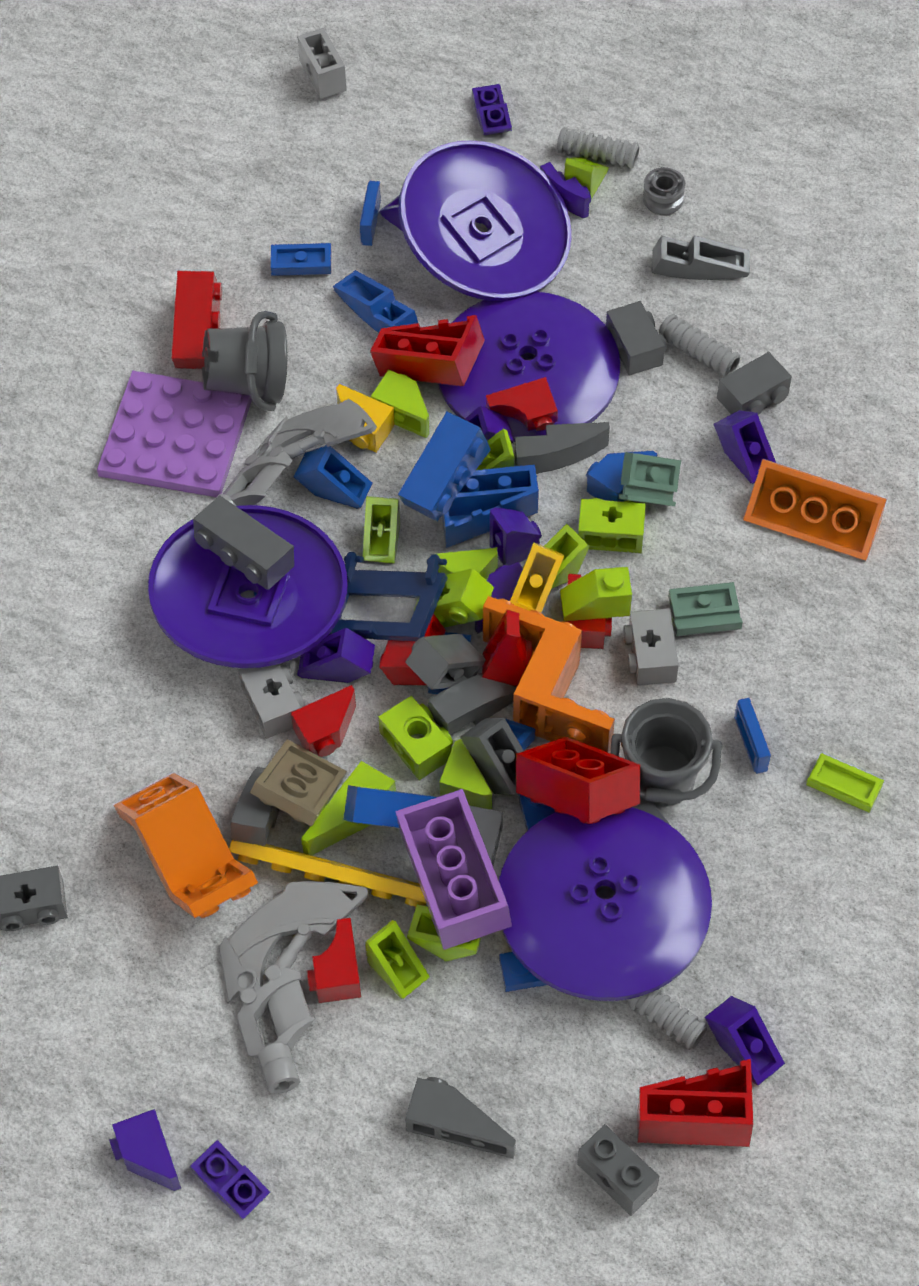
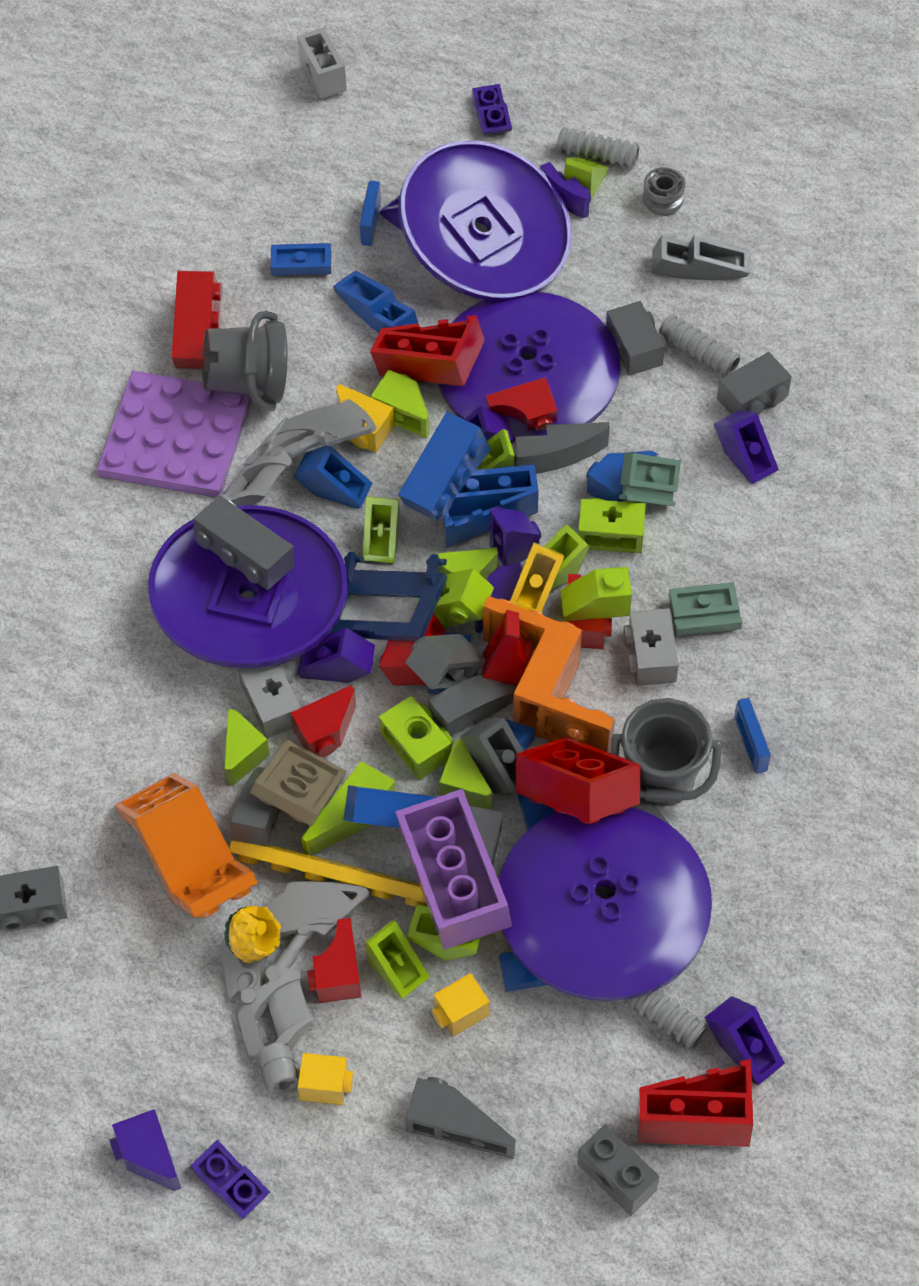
orange slope [743,459,887,561] -> none
lime tile [806,753,884,813] -> none
none -> lime slope [224,709,270,785]
none -> yellow piece [224,905,282,963]
none -> yellow brick [297,1053,354,1105]
none -> yellow brick [432,973,490,1037]

